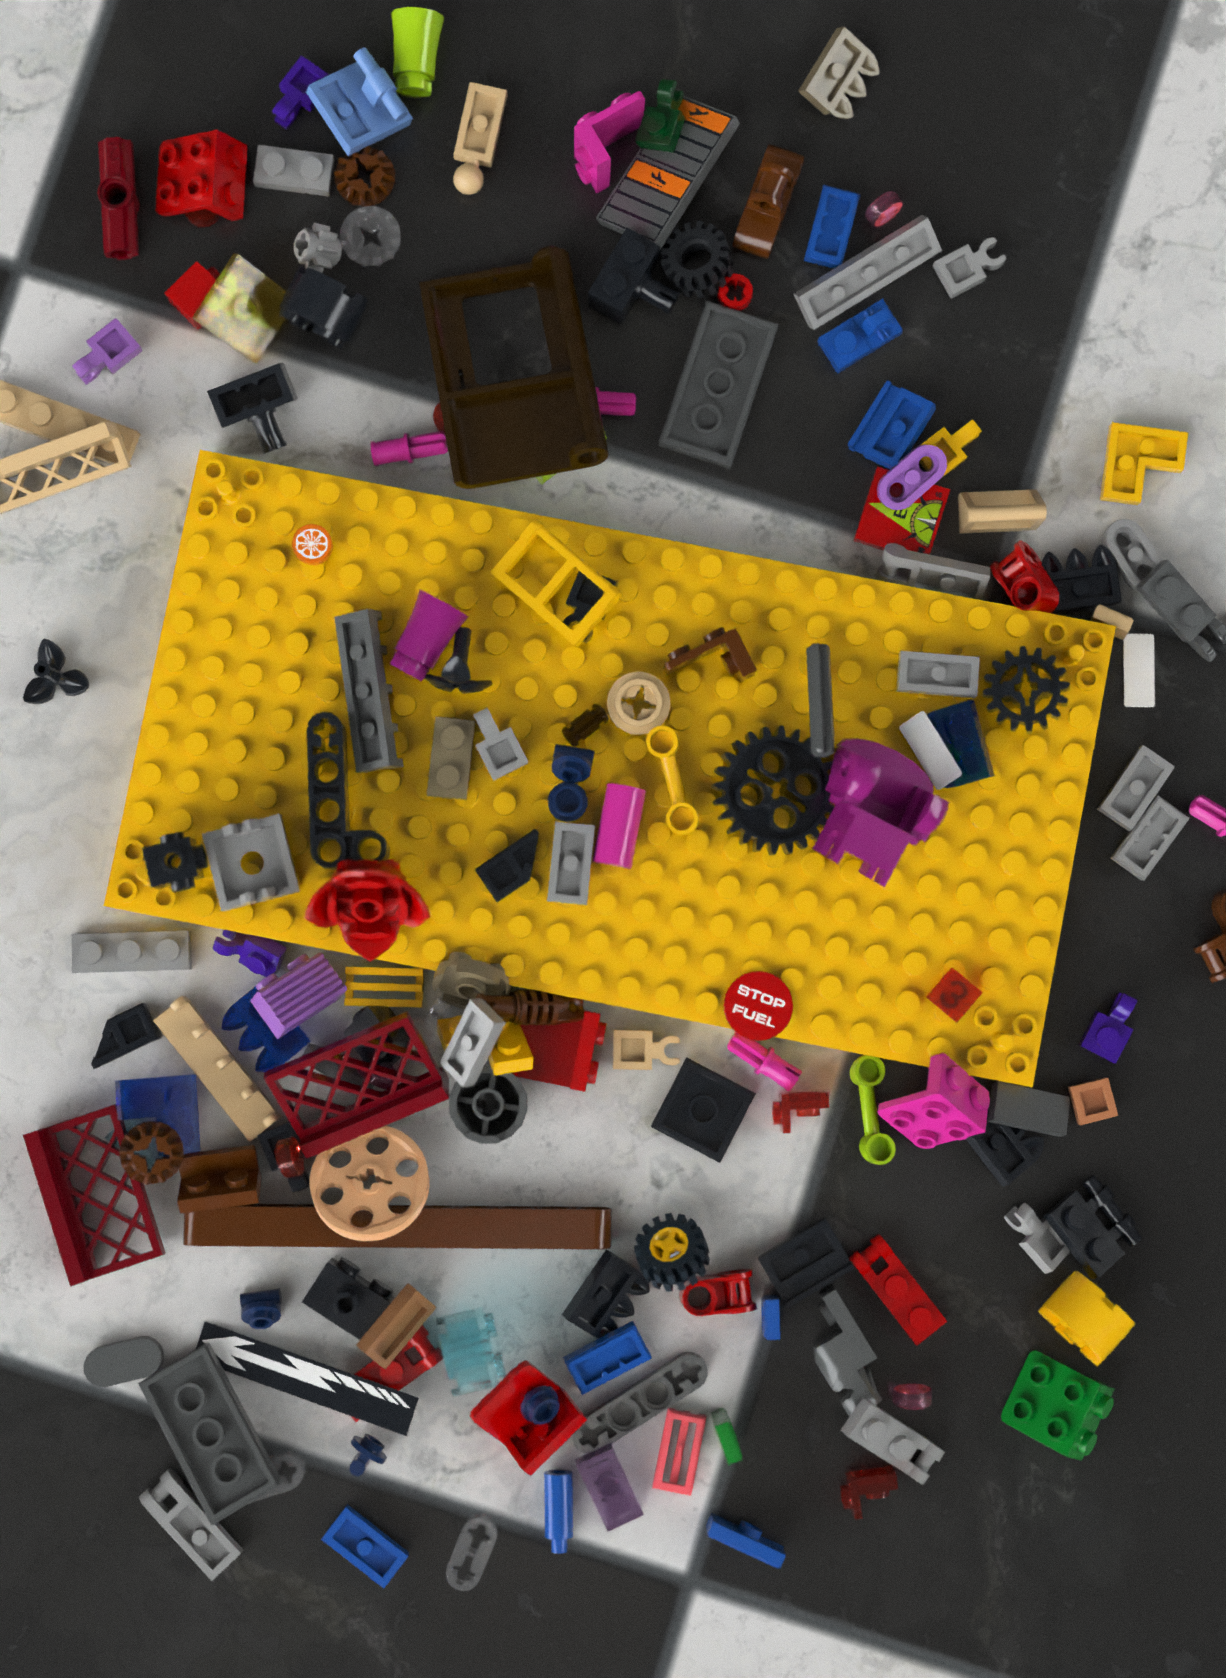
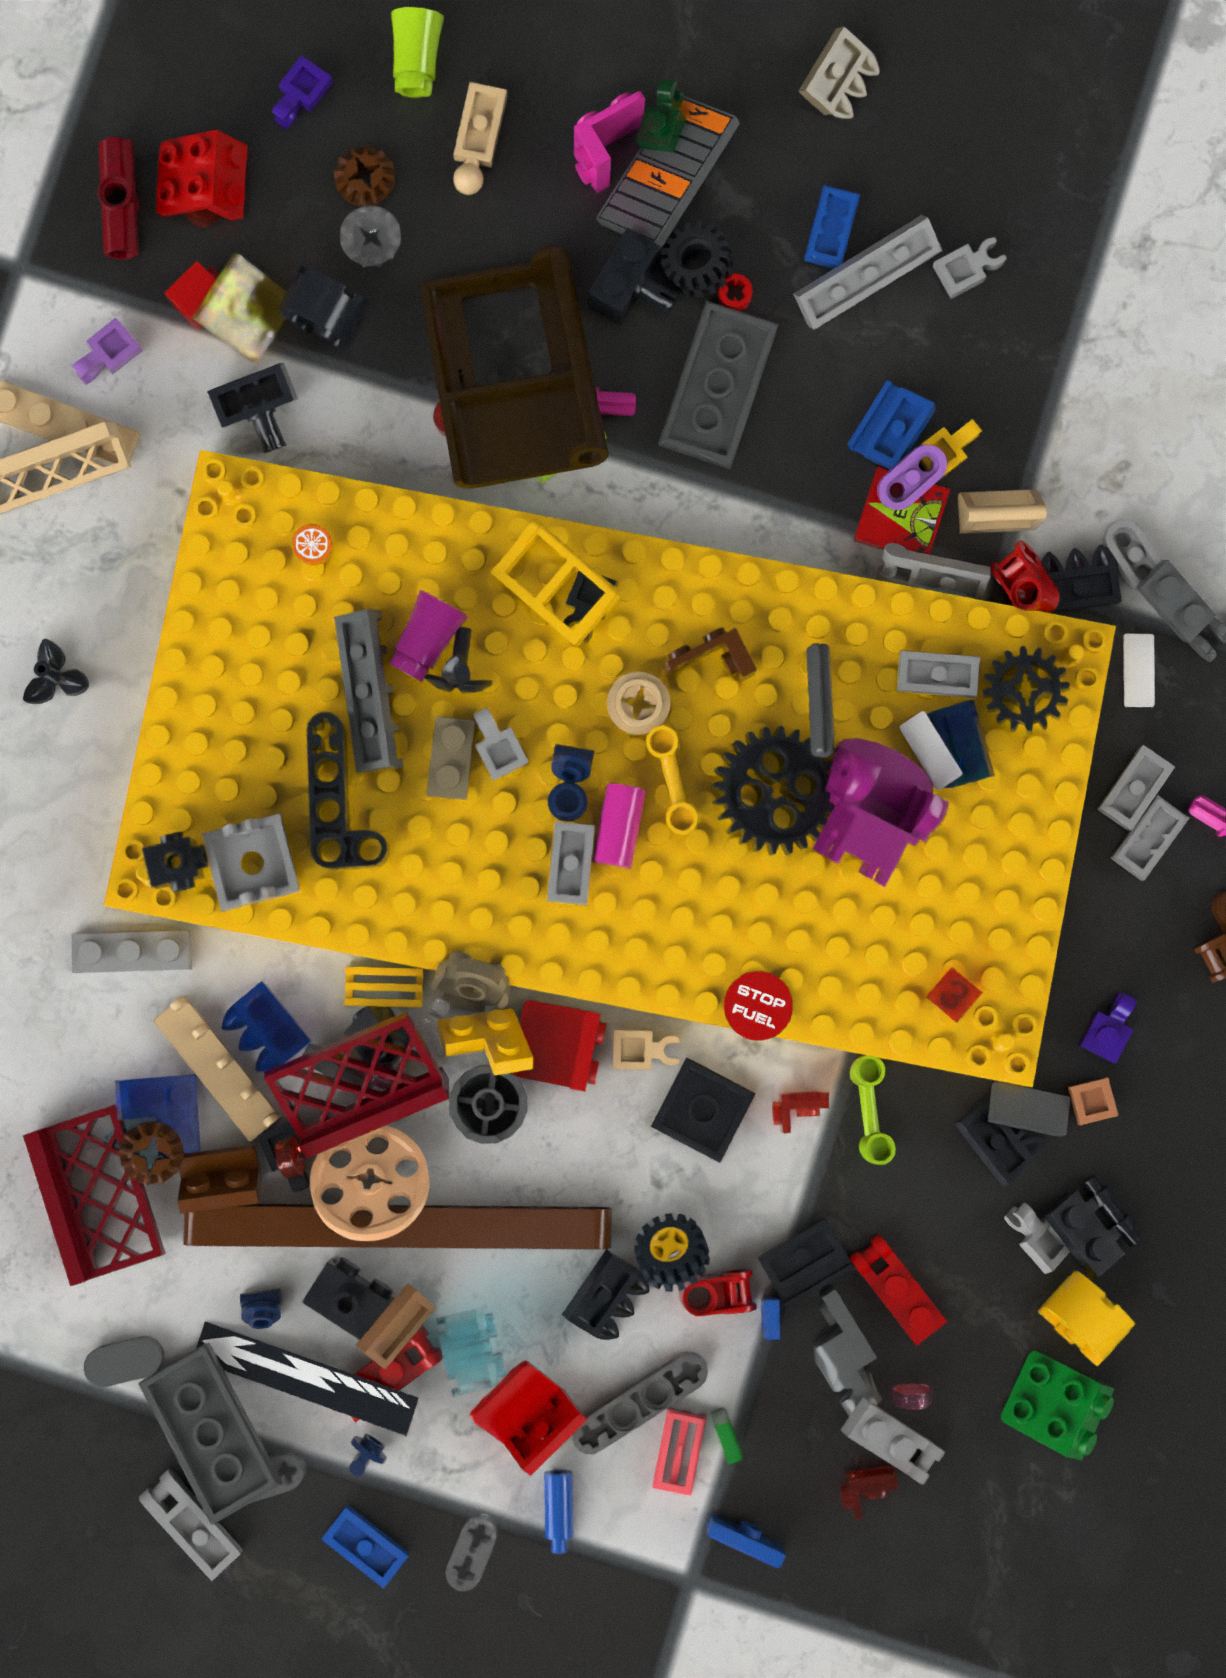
black tile [91,1003,161,1069] -> none
dark purple plate [212,930,287,977] -> none
medium lavender brick [251,952,347,1039] -> none
light grey plate [253,145,335,197] -> none
light grey gear [294,223,342,273] -> none
red brick [304,859,430,962] -> none
medium blue plate [306,48,413,156] -> none
dark pink axle [370,431,448,466] -> none
light grey plate [440,998,506,1087] -> none
black tile [475,828,539,903] -> none
reddish brown hinge [476,990,584,1025] -> none
dark blue plate [520,1386,560,1425] -> none
dark brown piece [562,703,609,747] -> none
blue plate [563,1321,652,1395] -> none
clear purple plate [575,1443,644,1531] -> none
dark pink axle [727,1032,802,1092] -> none
reddish brown piece [732,144,805,259] -> none
blue hinge [817,299,903,373] -> none
clear pink tile [865,191,904,228] -> none
dark pink bracket [878,1053,990,1149] -> none
tan tile [1089,605,1134,640] -> none
yellow plate [1100,422,1188,505] -> none

